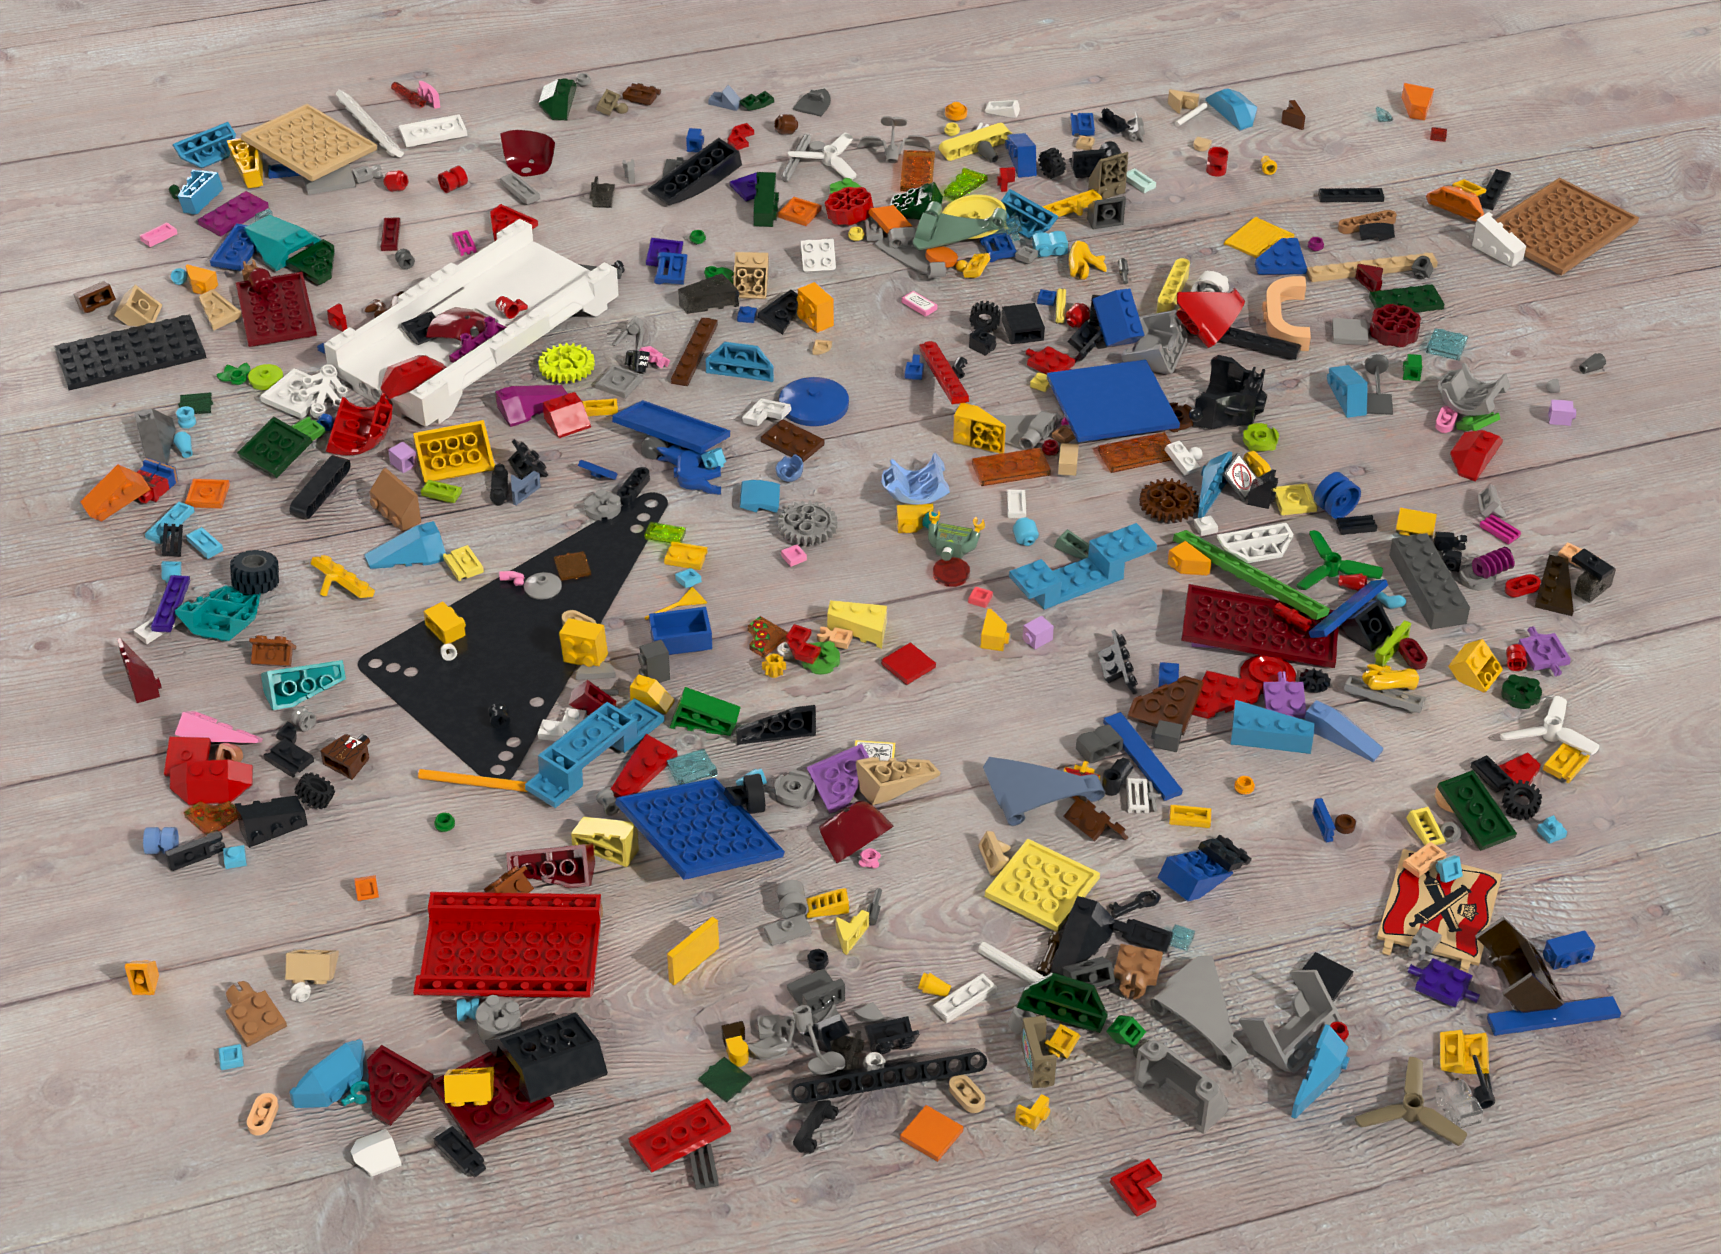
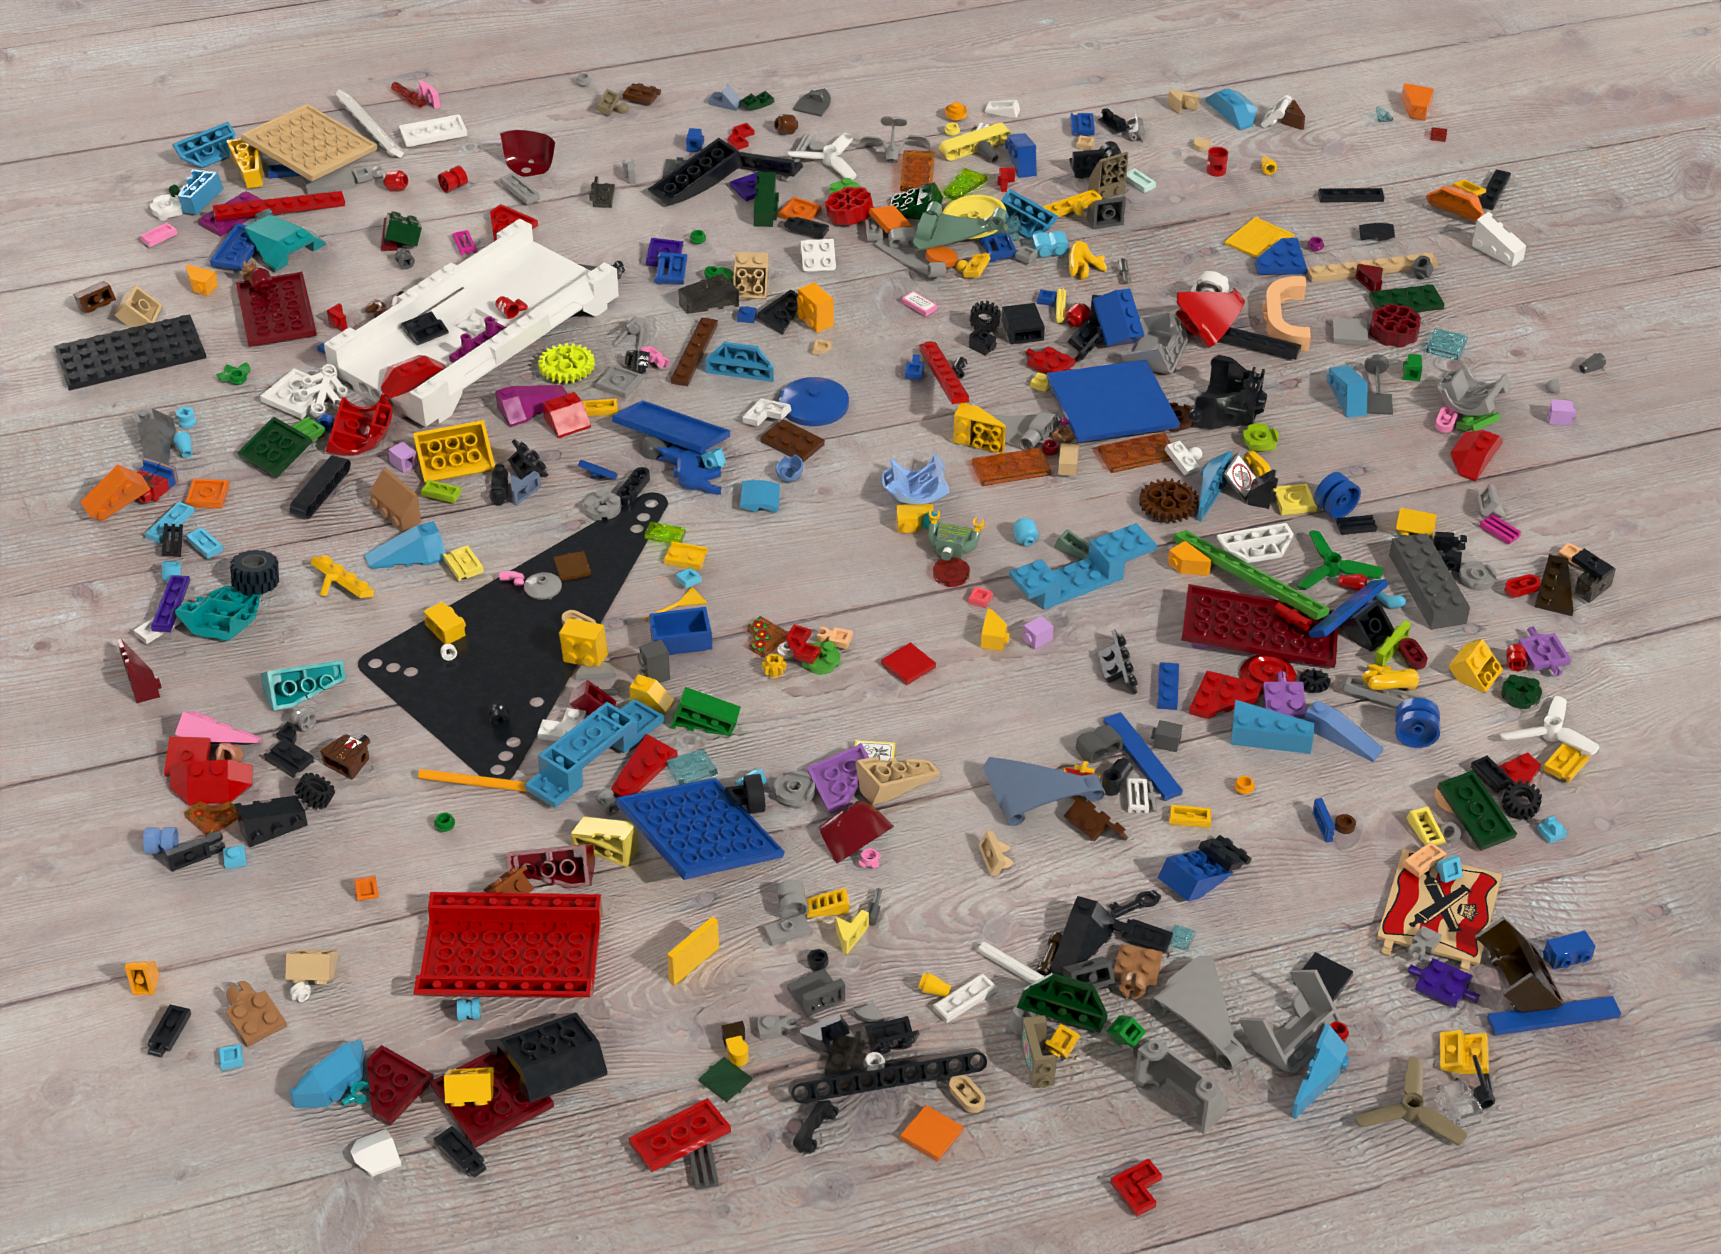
medium azure plate [171,268,187,285] -> none
clear green piece [178,392,213,414] -> none
tan wing [199,289,242,331] -> none
light nougat plate [247,1093,279,1135] -> none
lime plate [248,364,284,390] -> none
dark orange bracket [249,635,297,667] -> none
dark green plate [286,239,335,285] -> none
dark red piece [426,307,486,341] -> none
light grey brick [475,995,522,1045] -> none
dark green wedge [539,78,577,121] -> none
black wedge [736,705,816,745] -> none
light grey plant [747,1003,845,1075] -> none
light grey gear [778,500,837,546] -> none
bright pink plate [781,545,807,567] -> none
light yellow wedge [827,600,887,649] -> none
light yellow plate [848,227,864,241] -> none
light yellow plate [985,839,1100,932] -> none
white tile [1007,490,1026,518] -> none
yellow bracket [1015,1094,1050,1130] -> none
black tyre [1038,148,1066,179] -> none
reddish brown plate [1127,676,1204,736] -> none
light yellow beam [1157,258,1190,313] -> none
white bar [1175,103,1207,127] -> none
white plate [1193,516,1218,536] -> none
medium nougat beam [1338,210,1397,234] -> none
magenta piece [1472,546,1515,579] -> none
medium nougat plate [1495,177,1639,276] -> none
none -> black hinge [148,1004,191,1058]
none -> white plate [150,194,183,221]
none -> red plate [213,191,345,221]
none -> dark green slope [384,211,422,247]
none -> black fence [740,152,803,177]
none -> black hinge [784,217,829,239]
none -> white plate [1261,95,1292,128]
none -> blue wheel [1395,697,1441,748]

